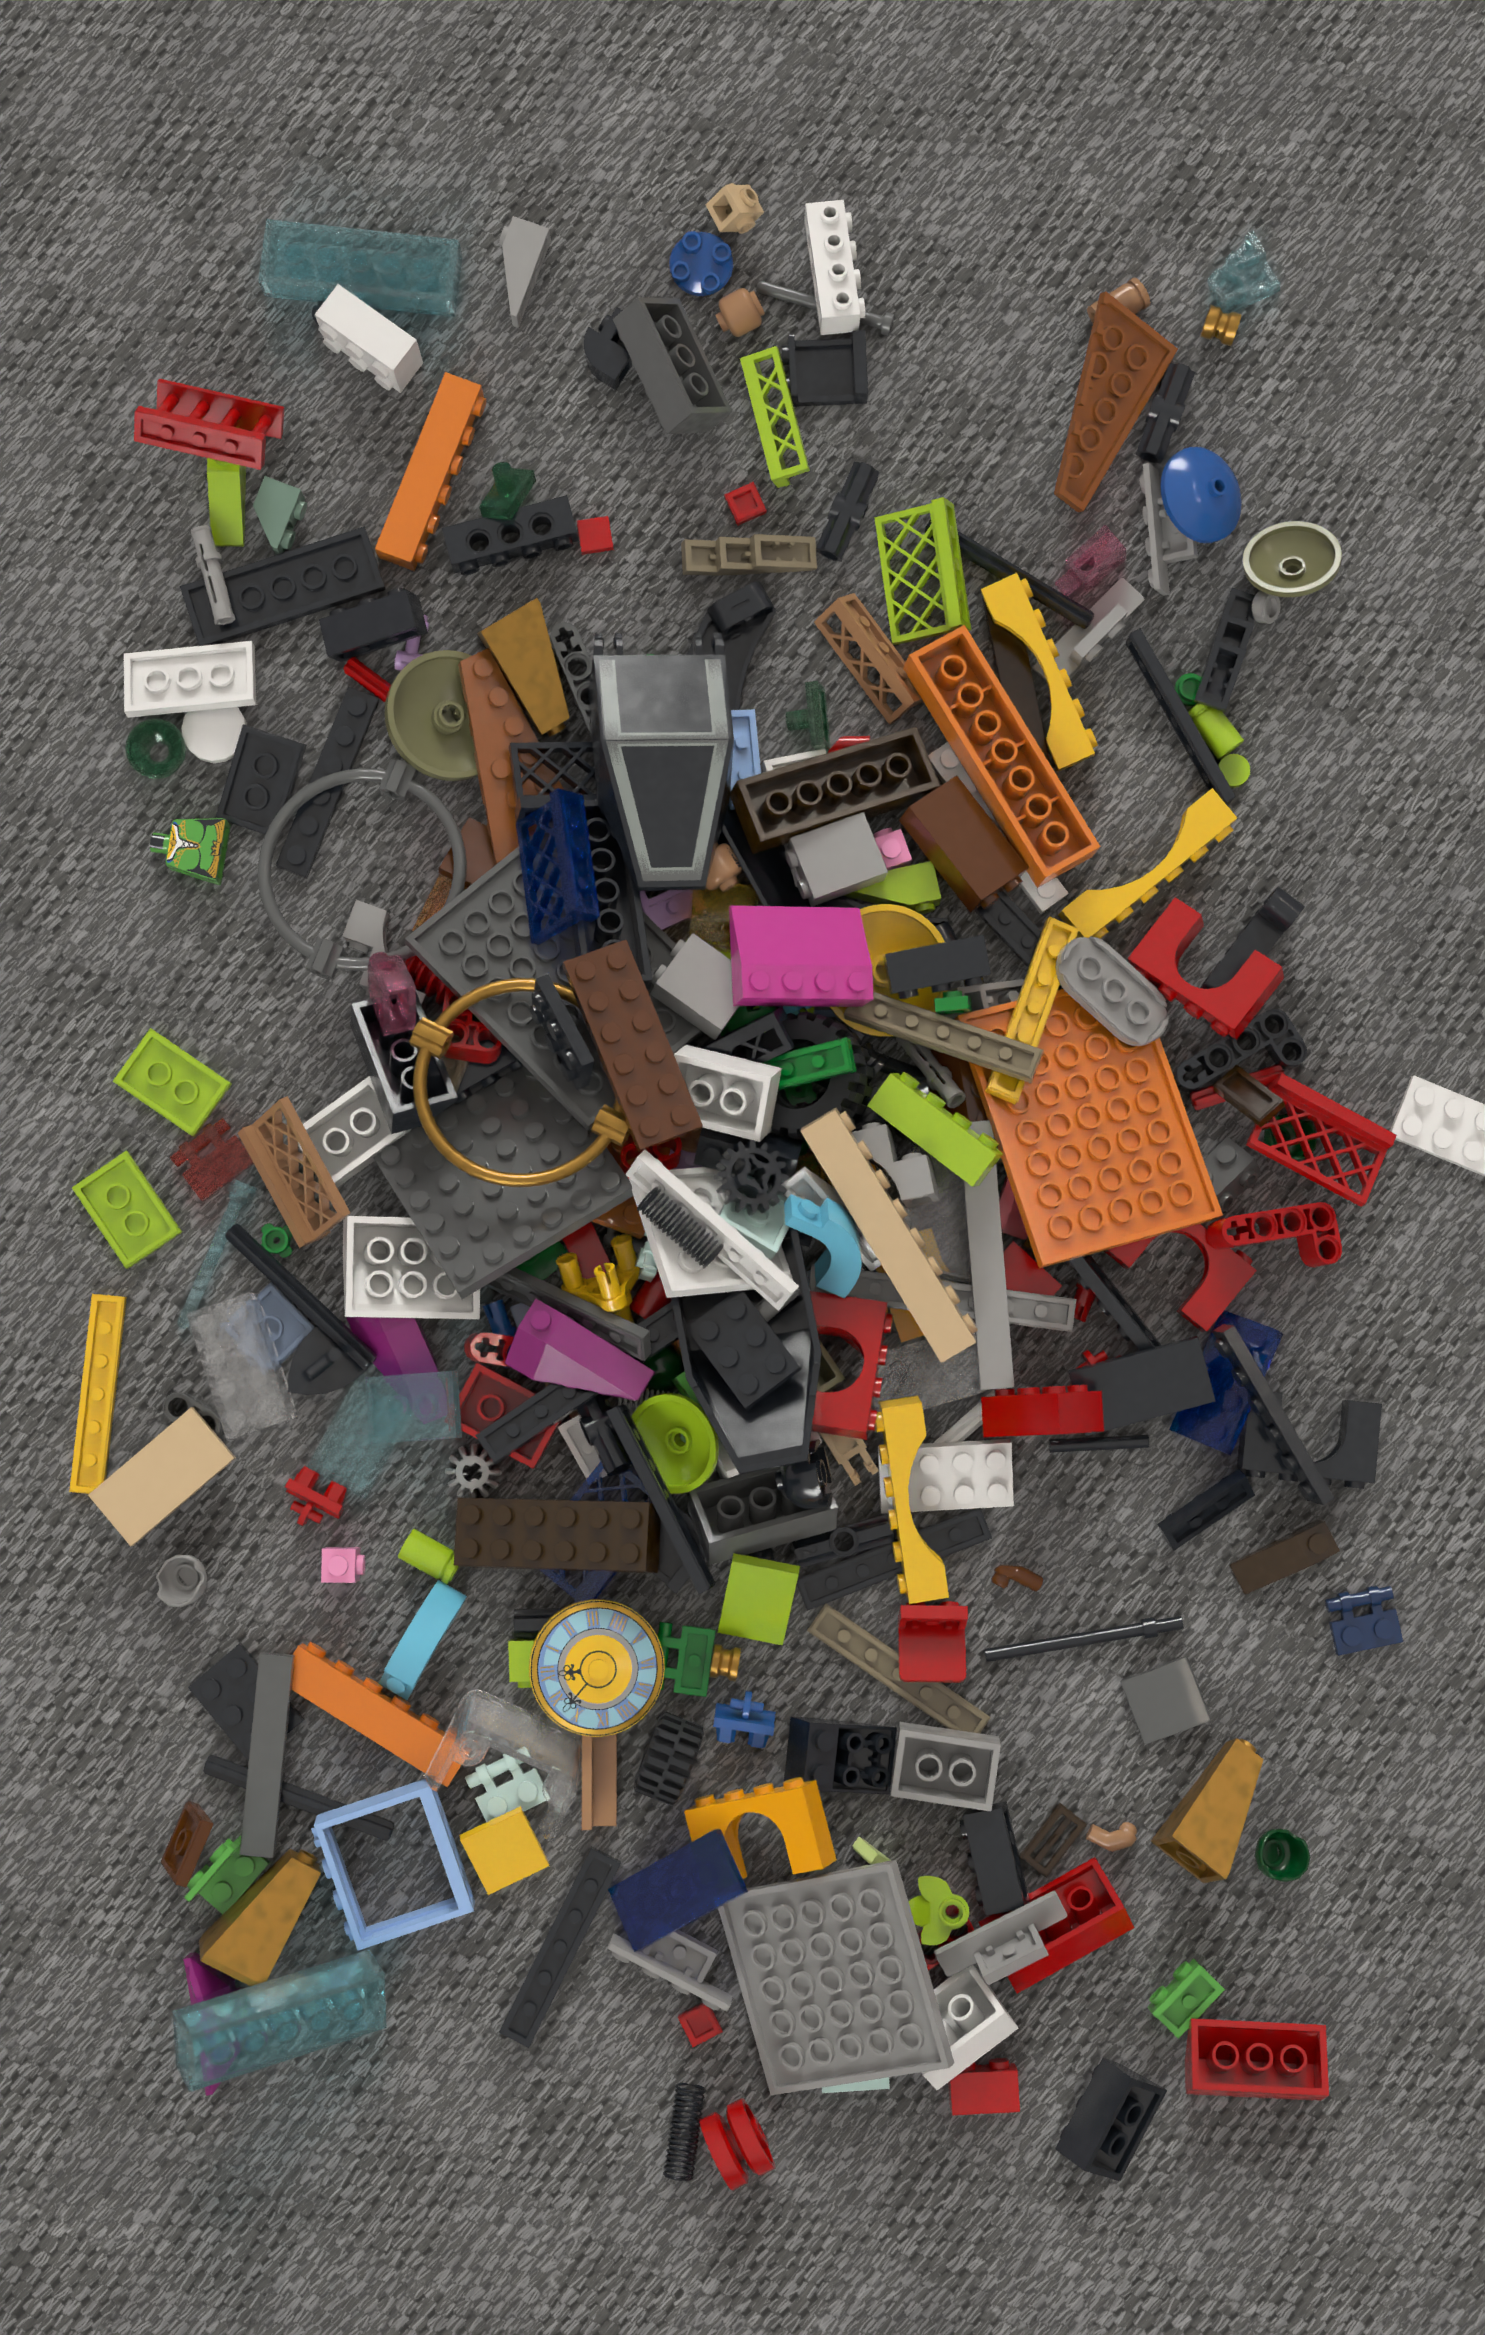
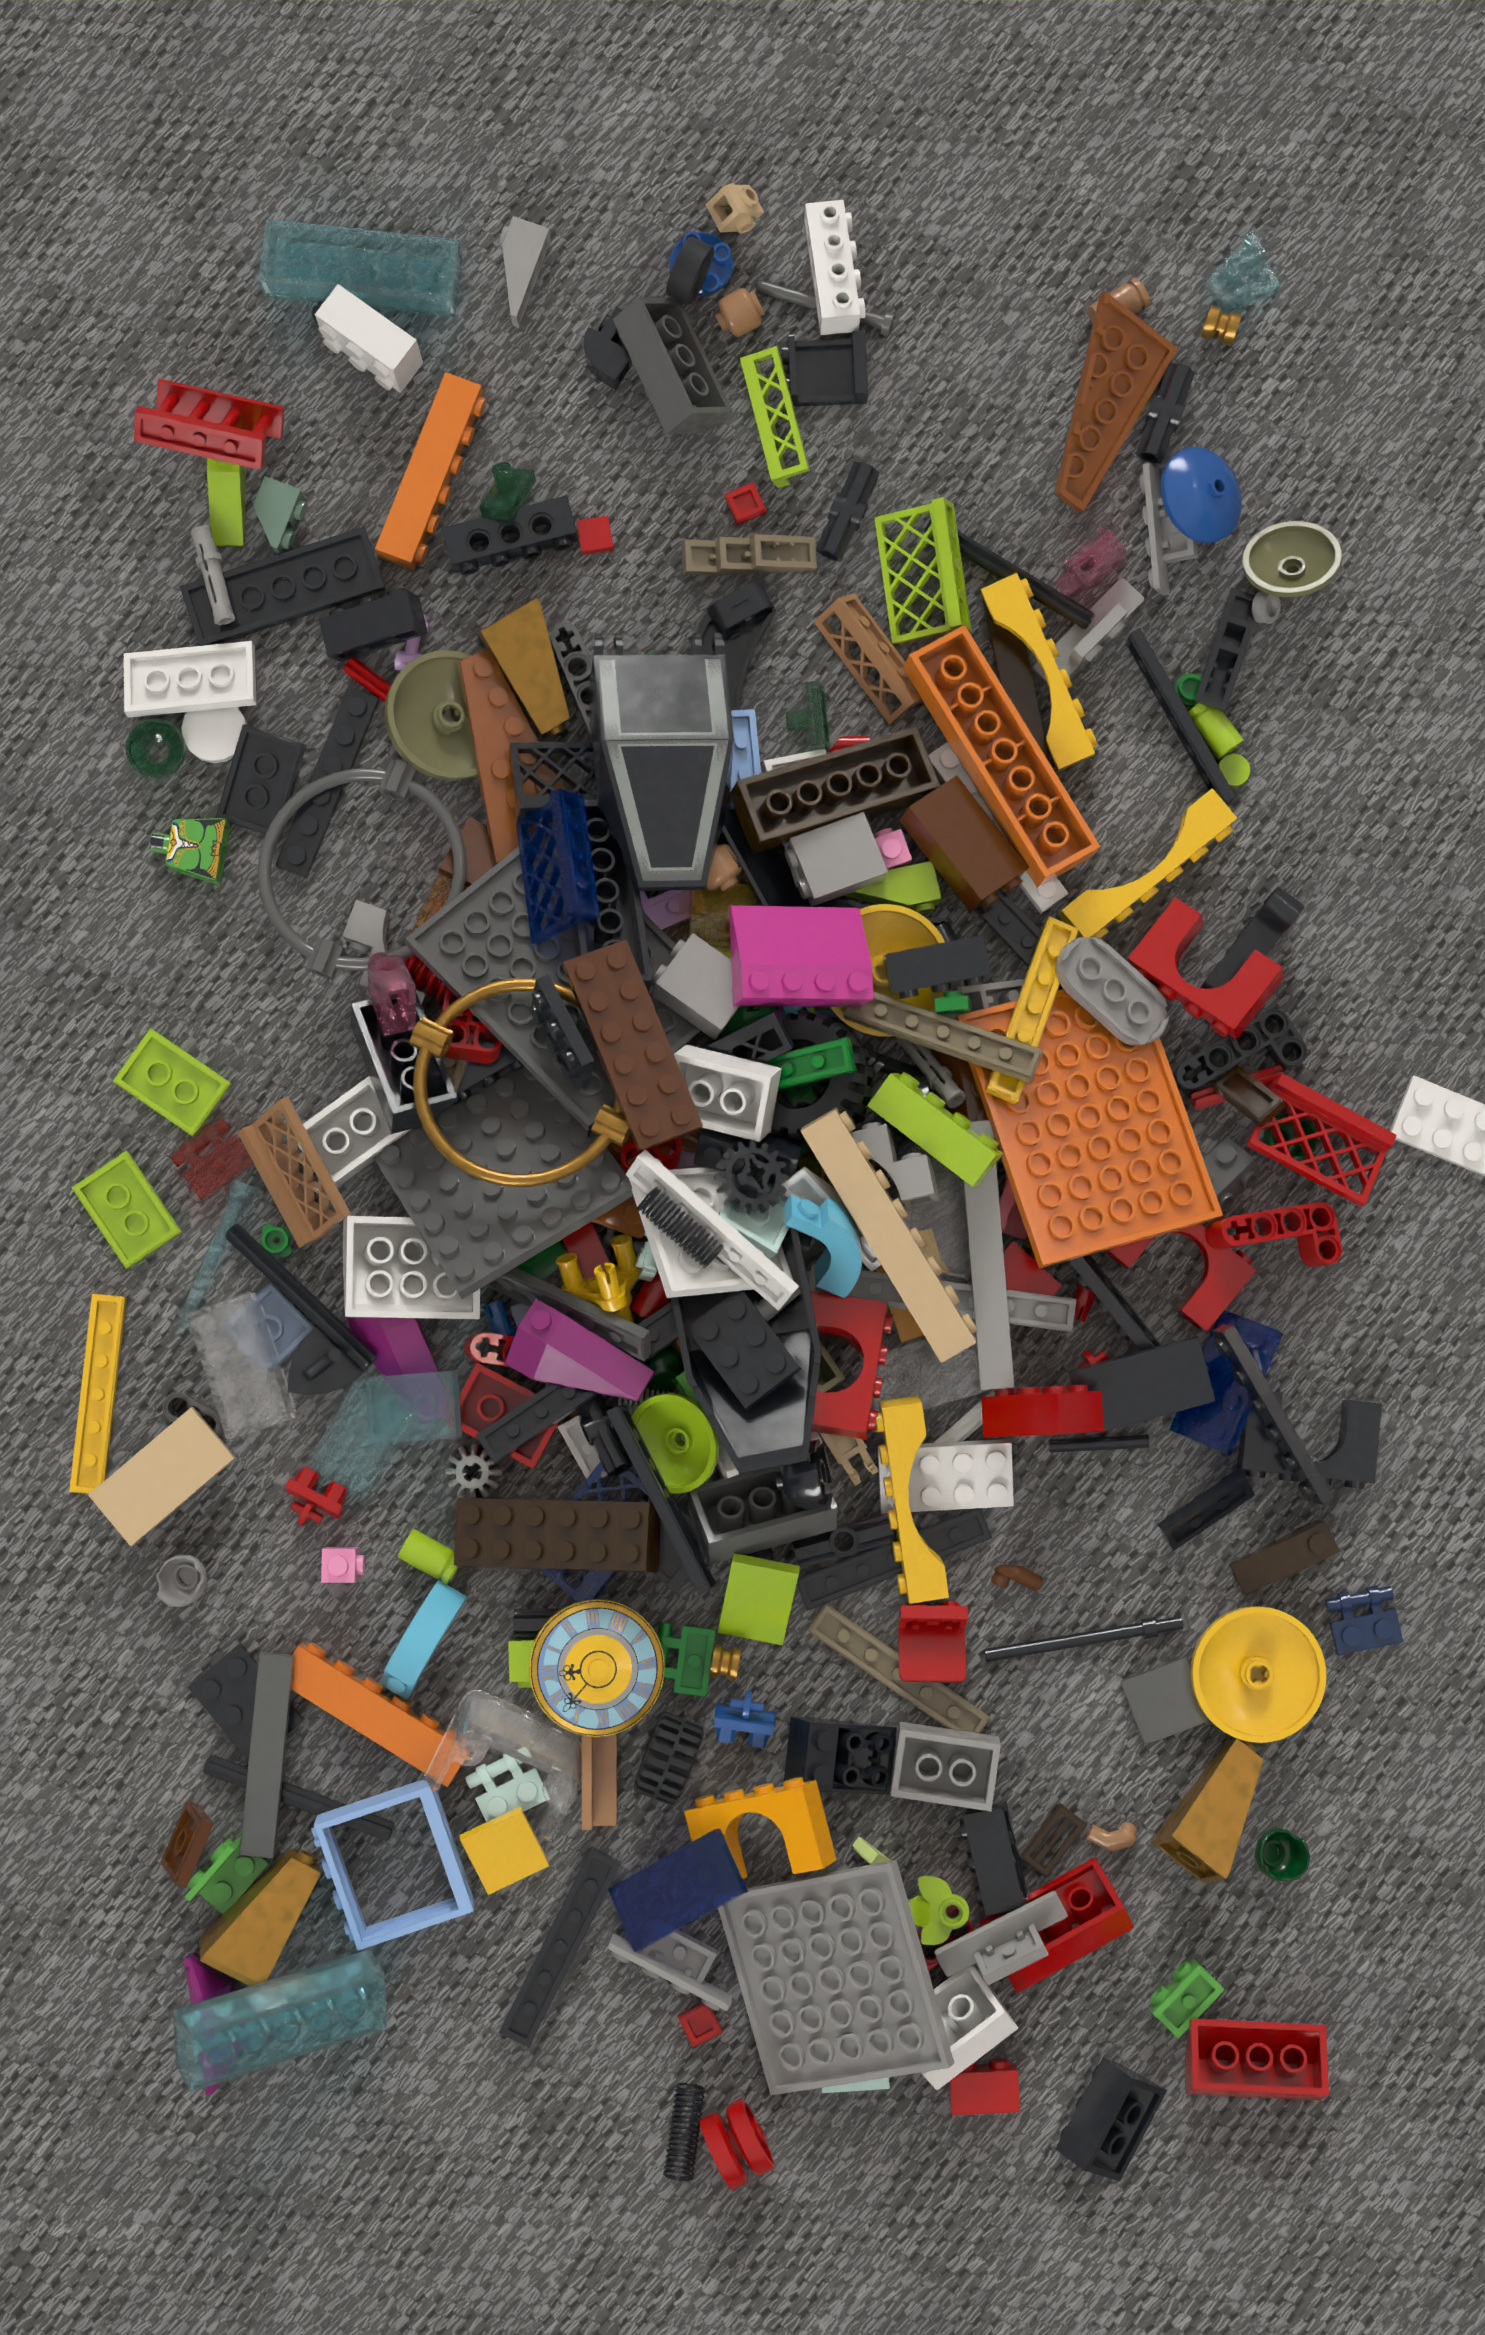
none -> black tyre [666,237,714,305]
none -> yellow dish [1190,1606,1326,1743]

